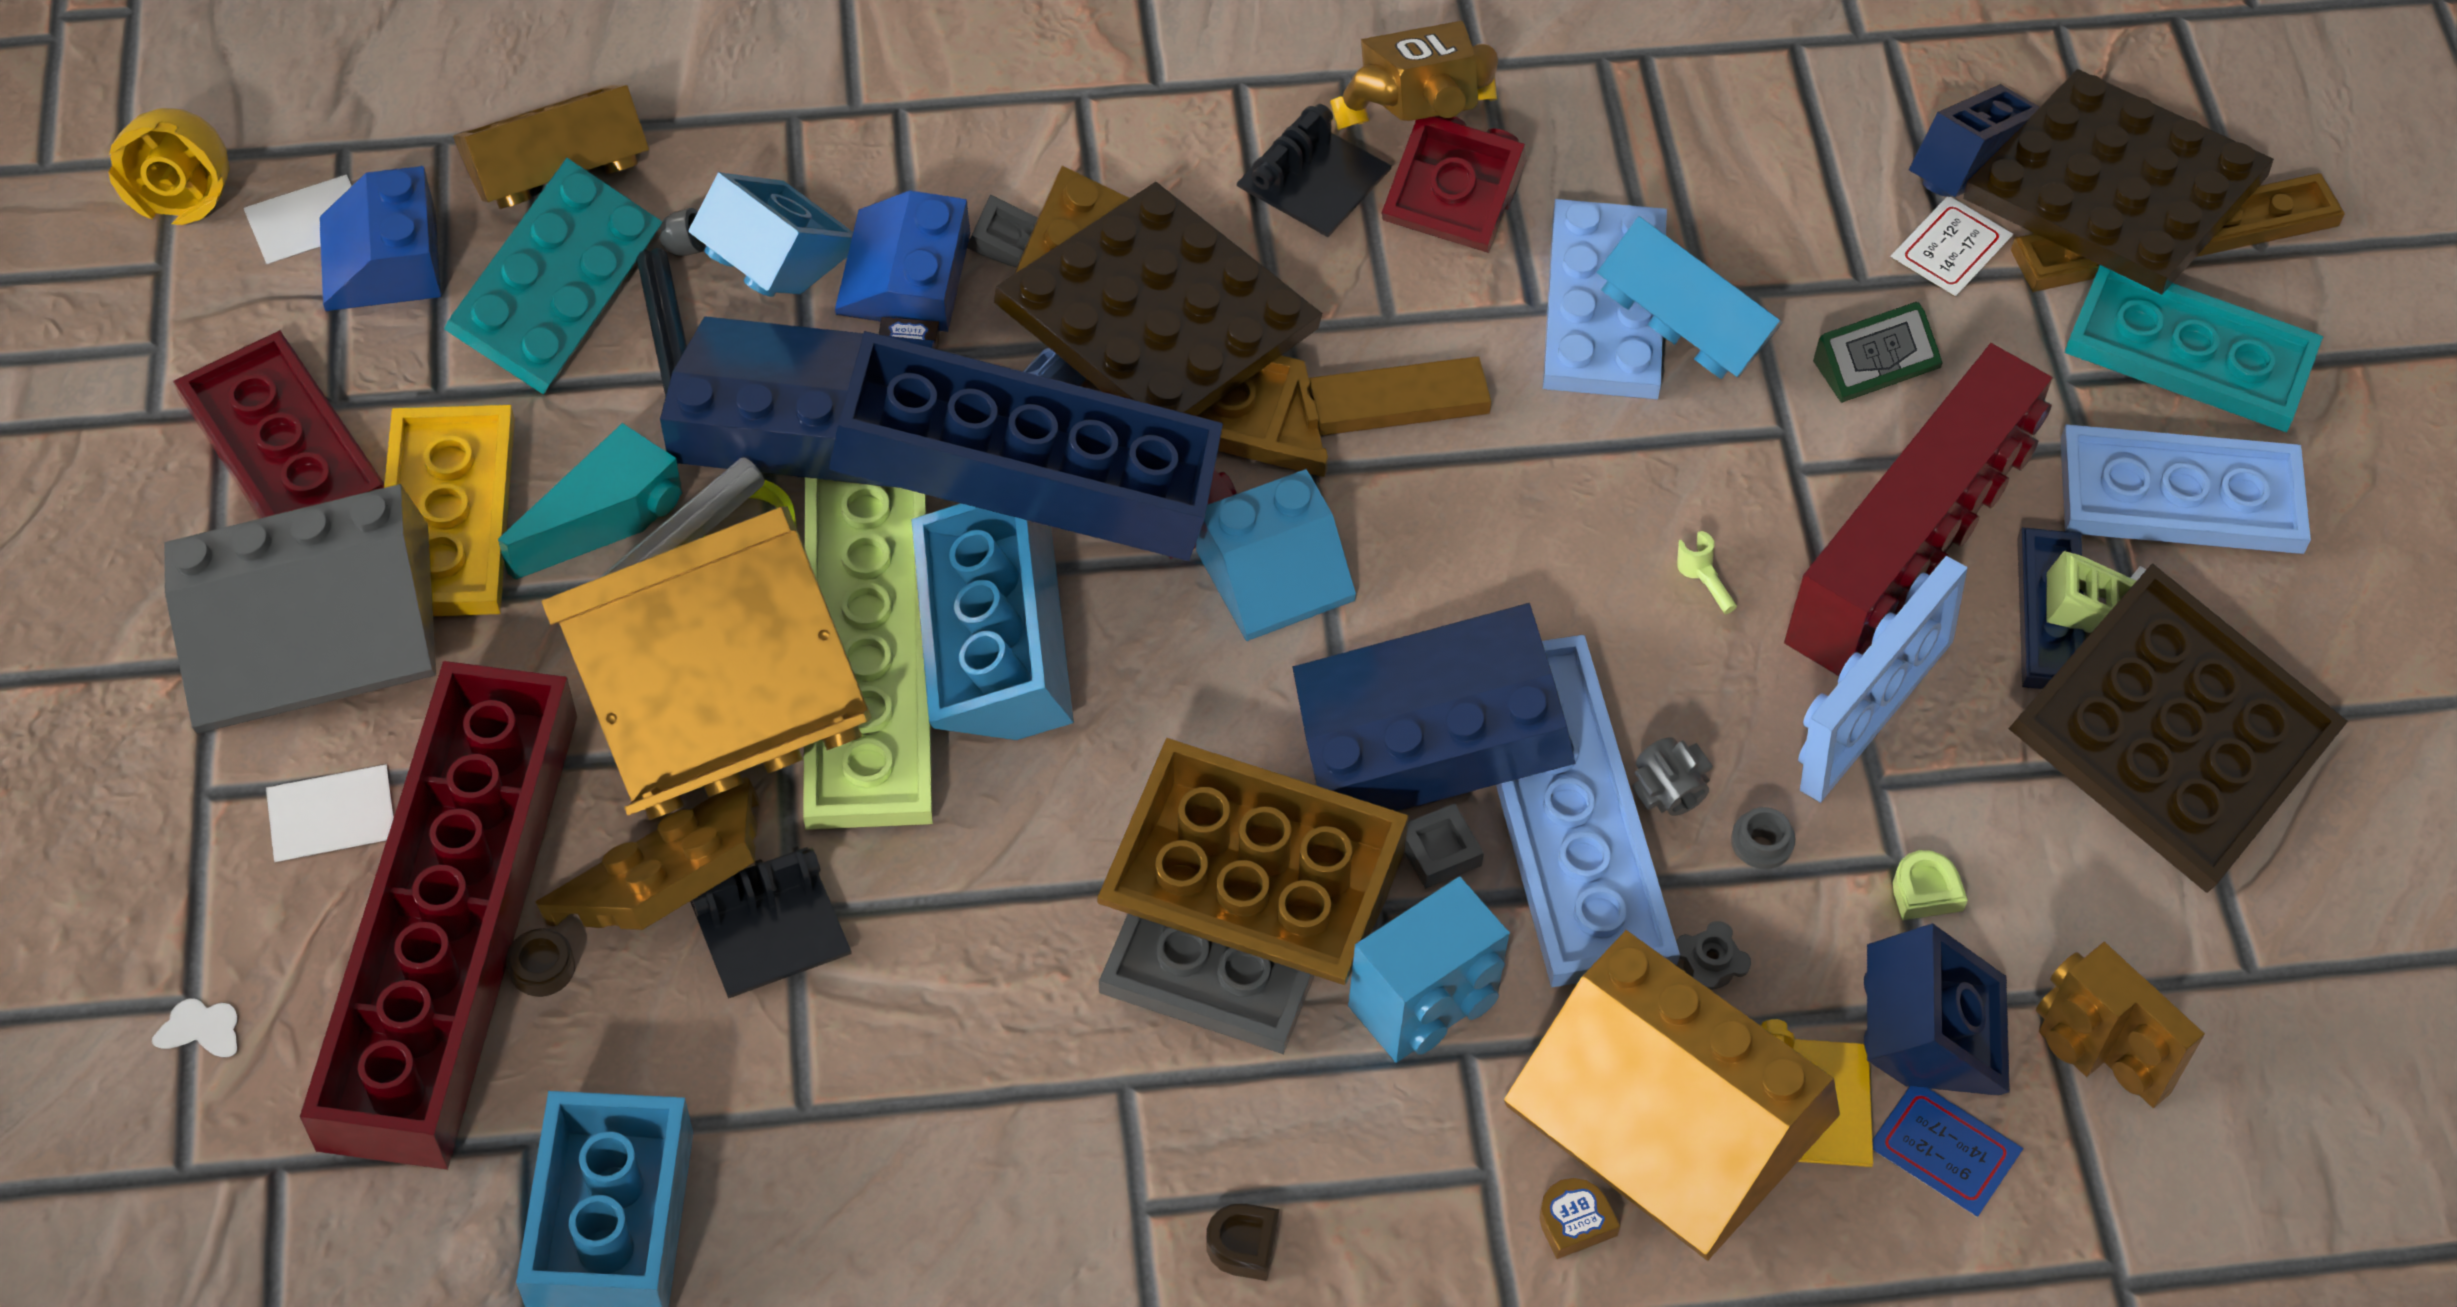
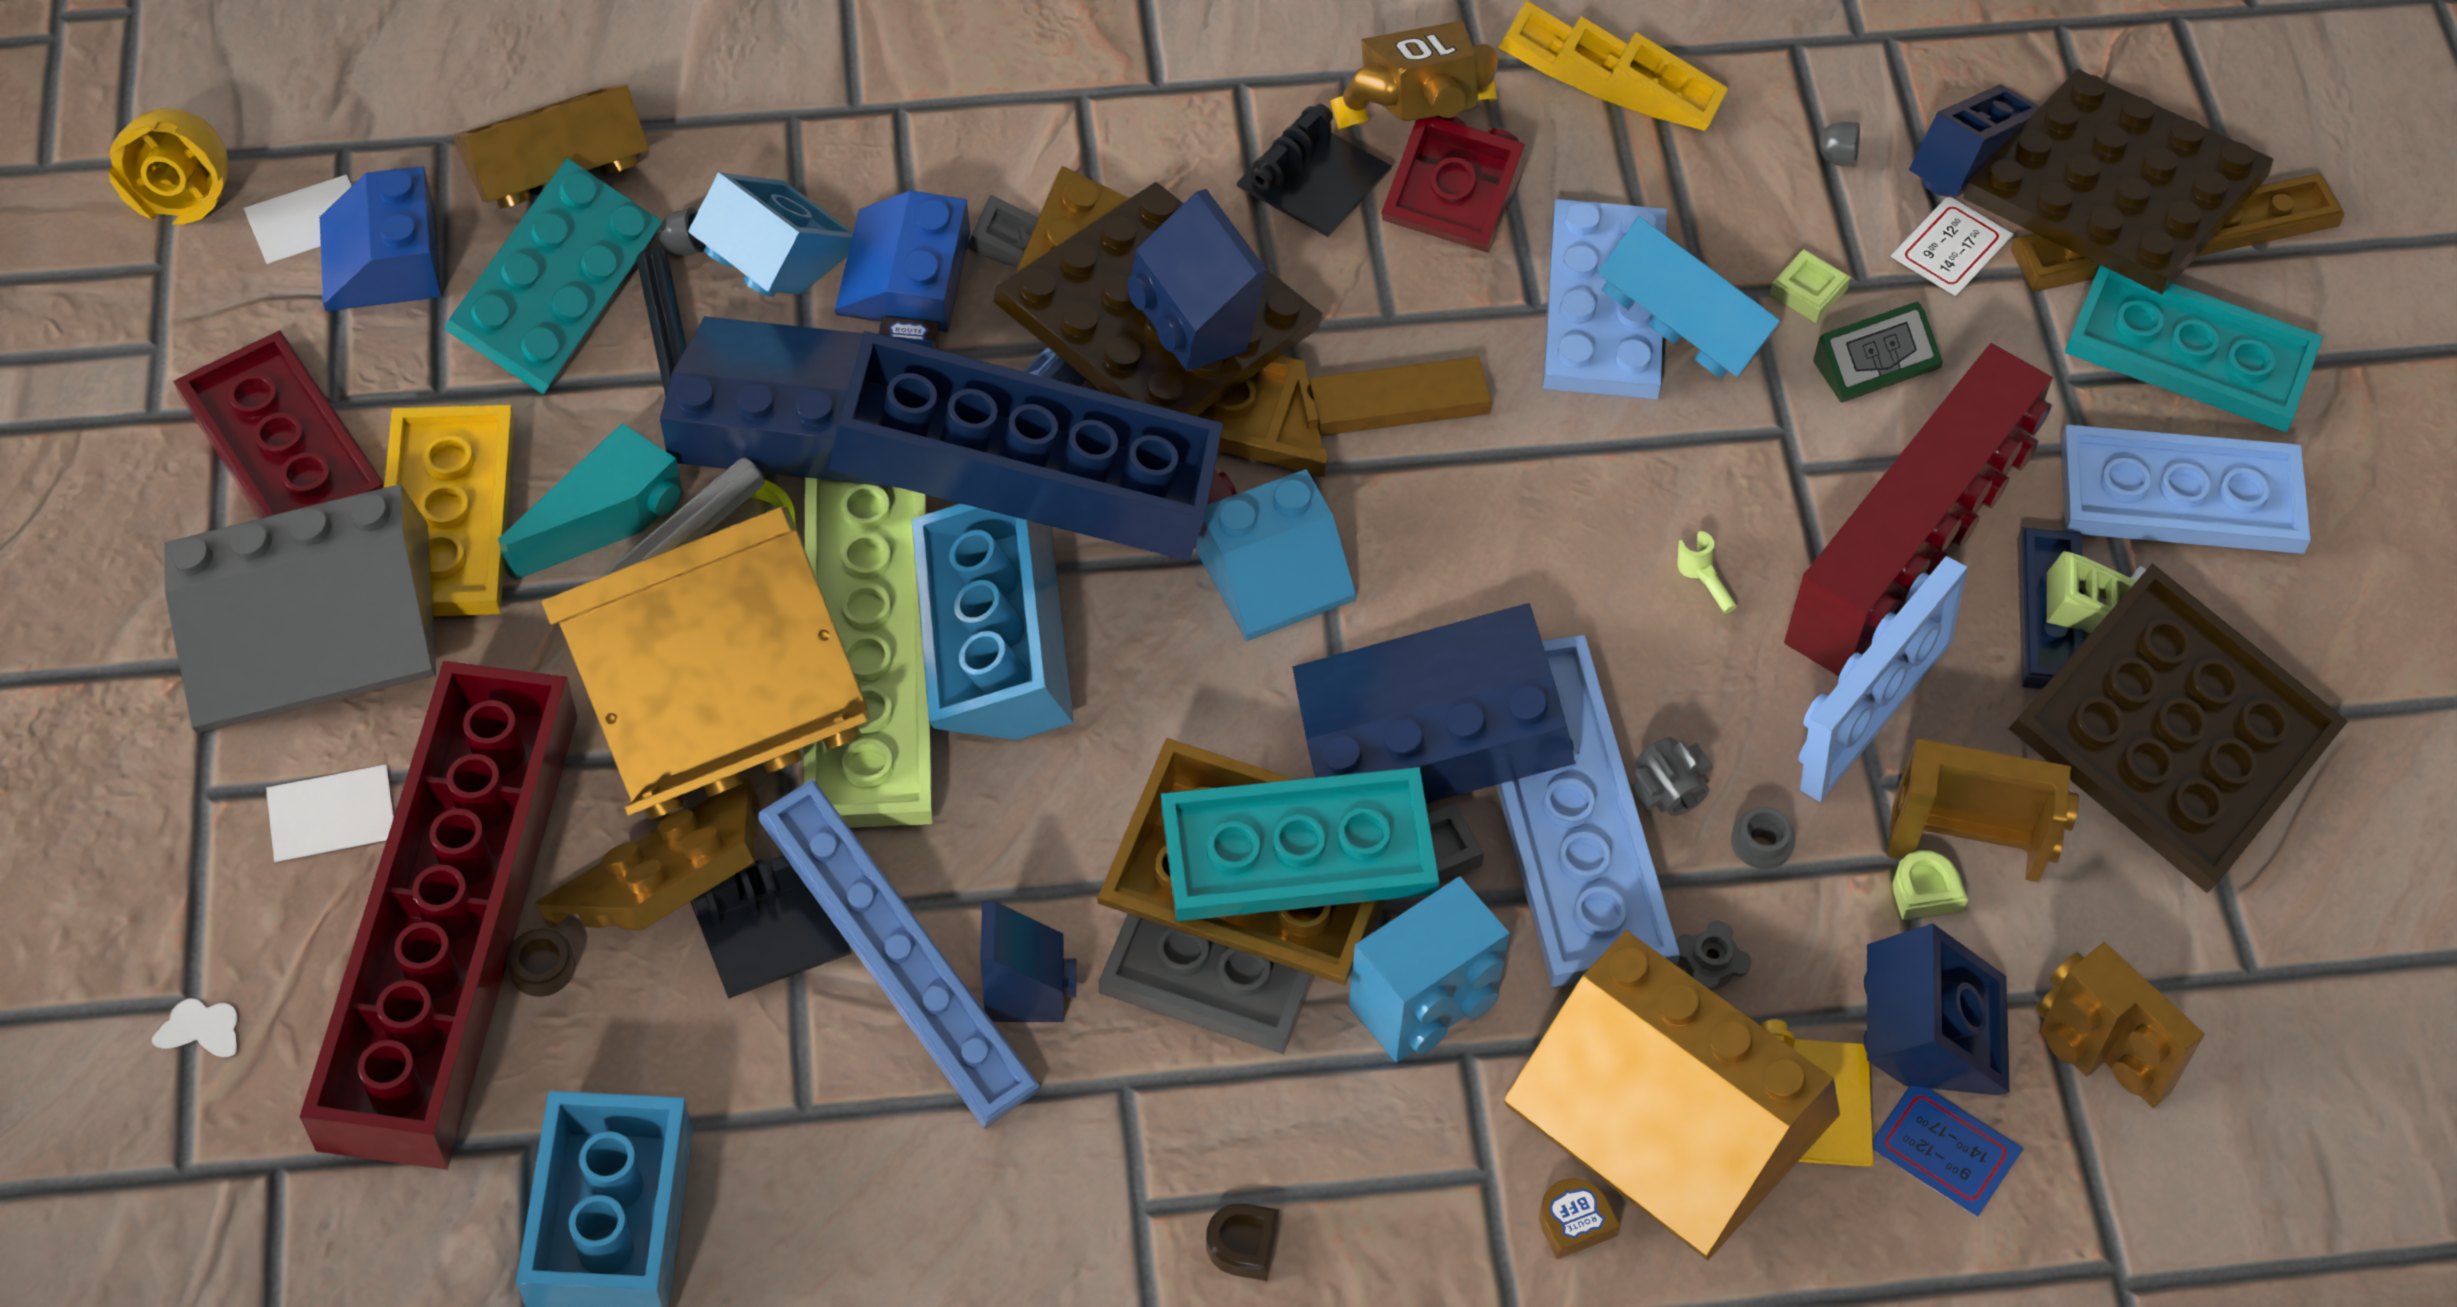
none -> medium blue tile [759,779,1040,1129]
none -> dark blue slope [980,901,1077,1022]
none -> dark blue slope [1127,189,1267,372]
none -> teal plate [1161,767,1439,921]
none -> yellow slope [1498,0,1728,131]
none -> yellowish green tile [1769,249,1851,323]
none -> dark grey hinge [1820,121,1860,167]
none -> pearl gold panel [1887,738,2079,882]

